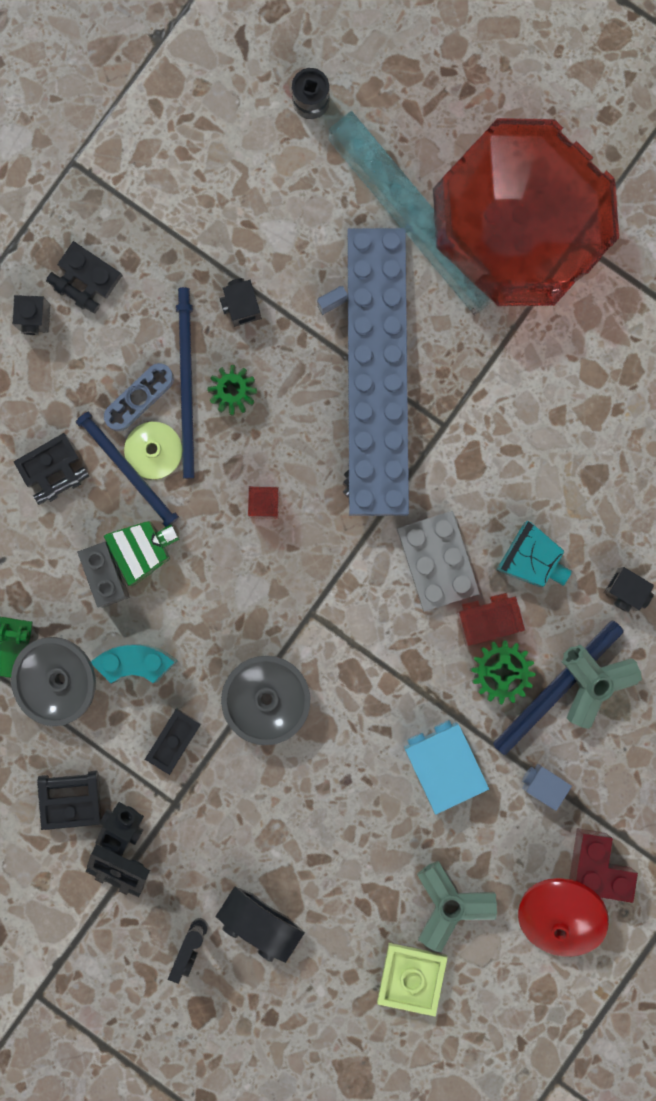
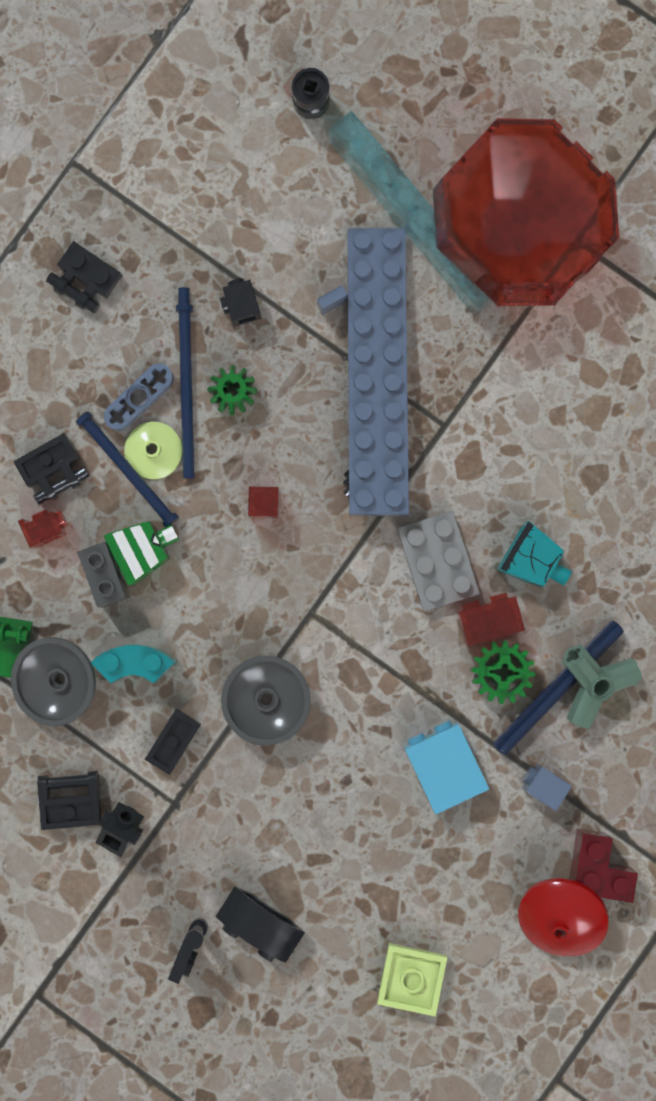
black brick [12,295,51,336] -> none
black plate [86,844,150,898] -> none
sand green piece [417,861,497,953] -> none
black brick [604,567,655,613] -> none
none -> clear red brick [18,510,68,549]

